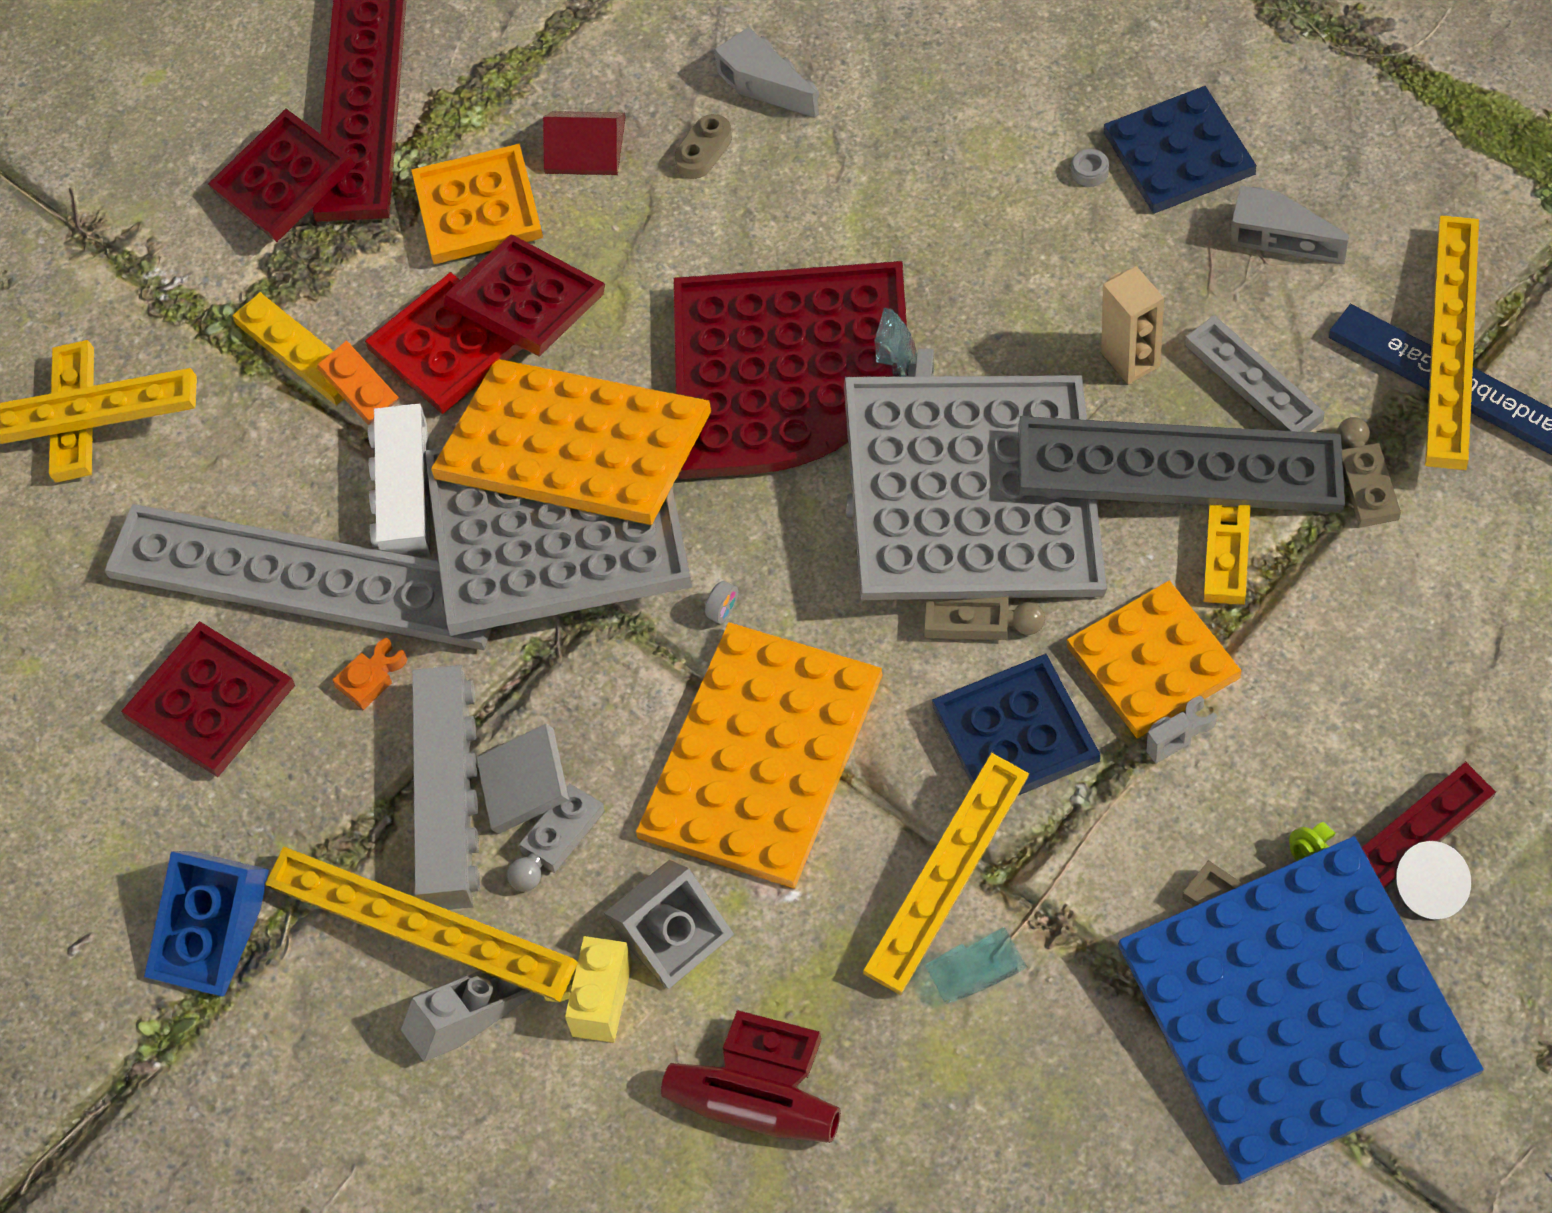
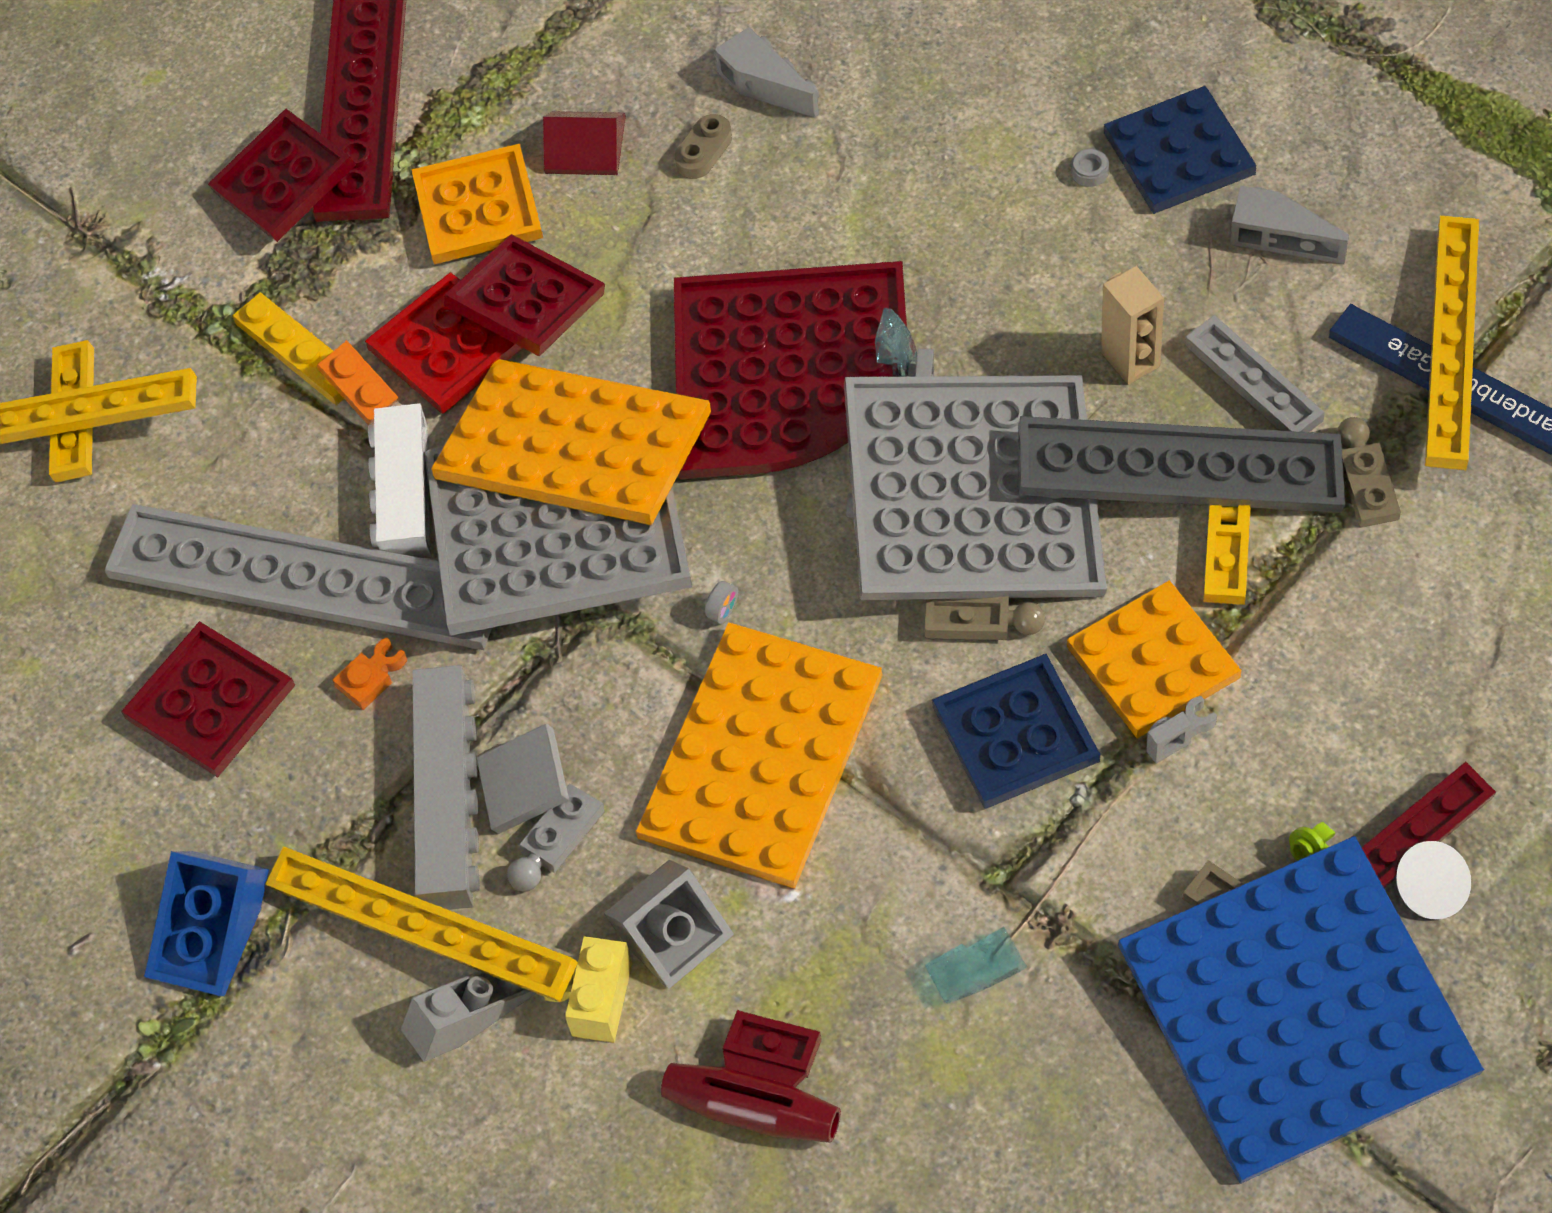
yellow plate [863,753,1029,996] -> none

